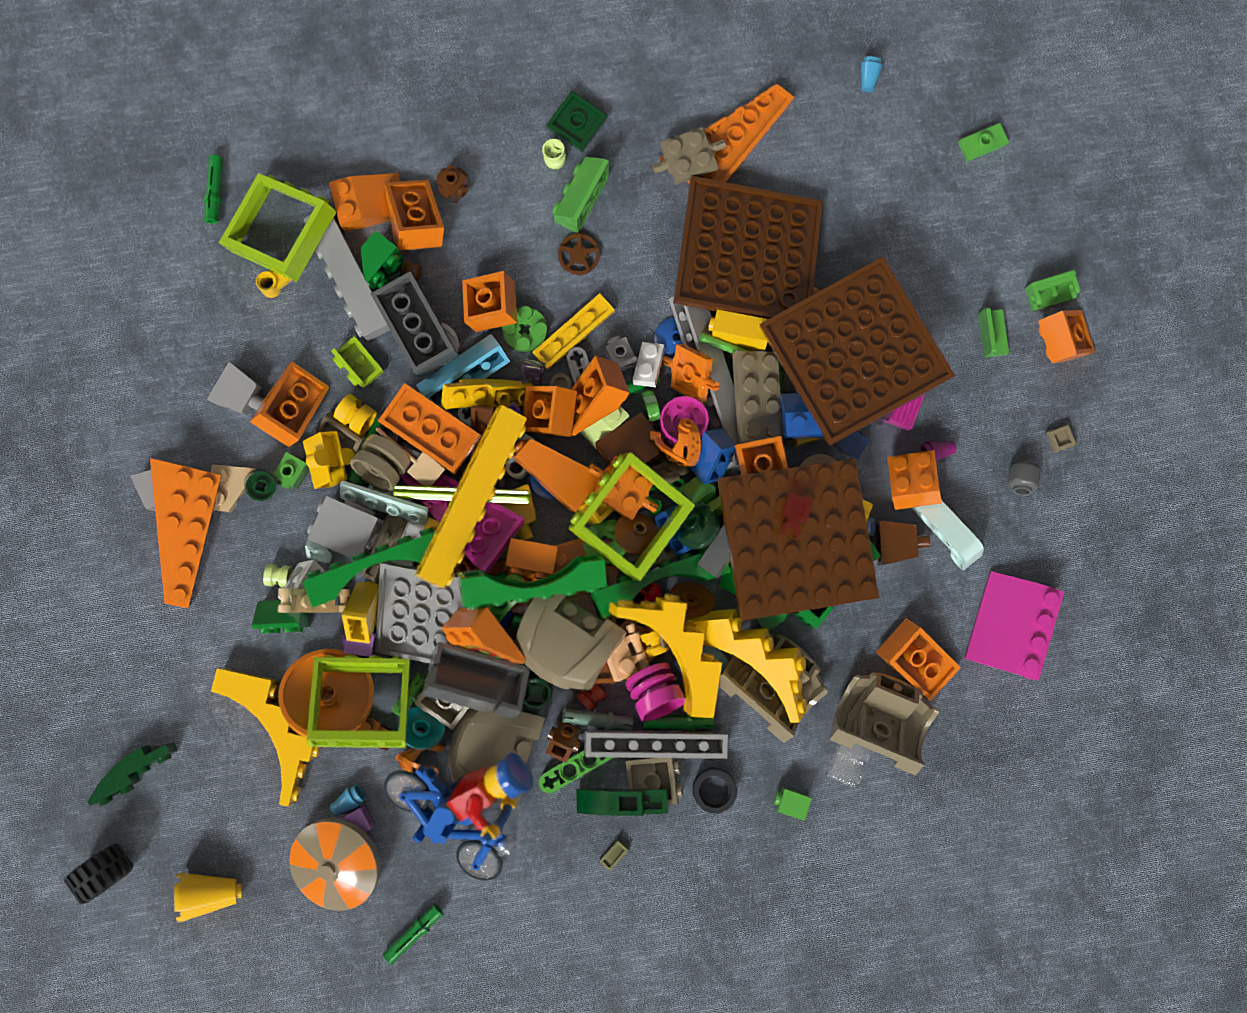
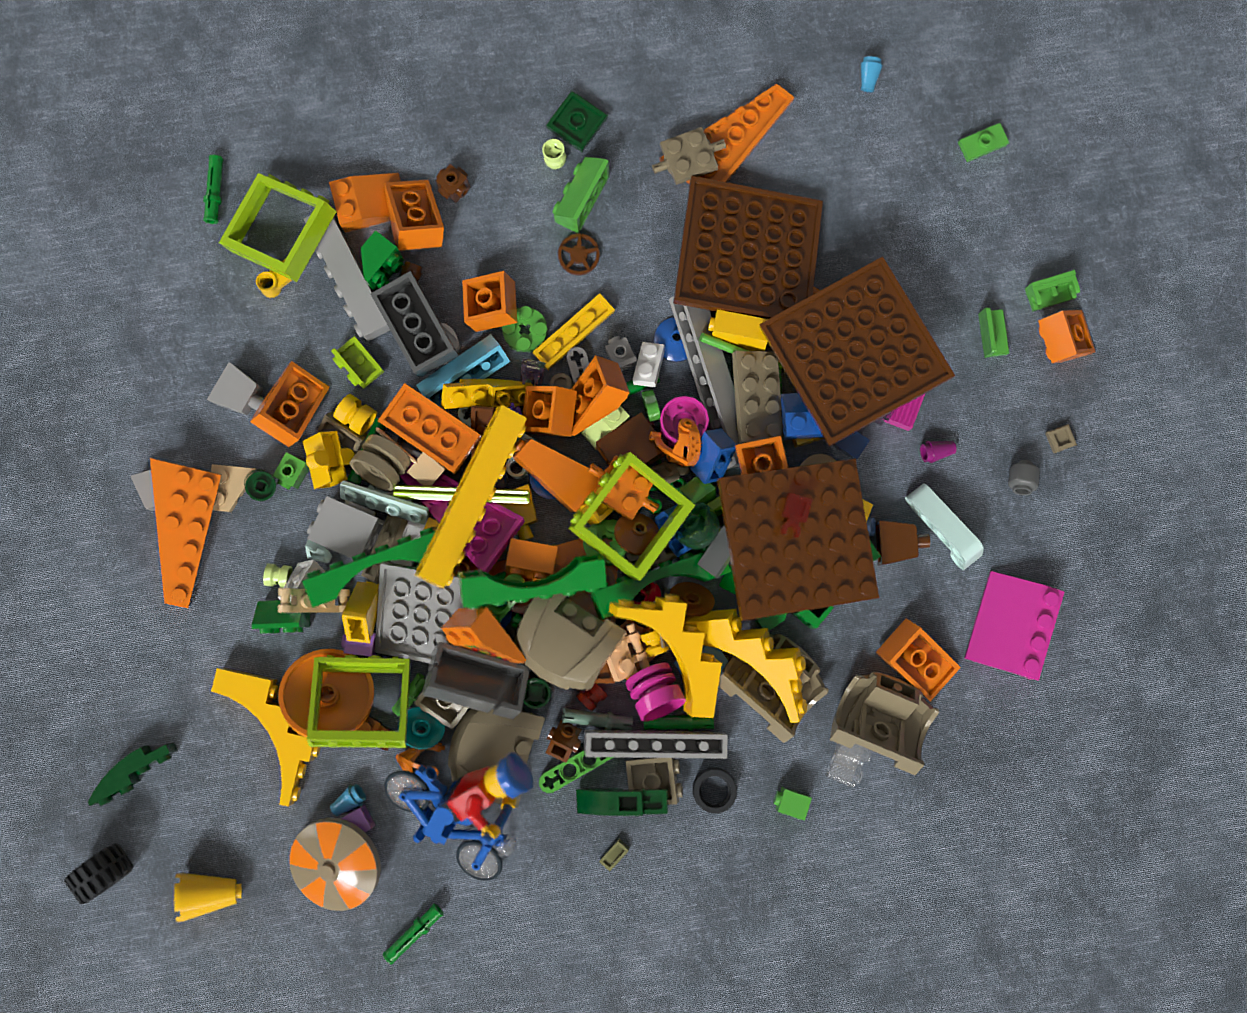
orange plate [662,344,720,403] -> none
orange brick [888,450,942,510] -> none

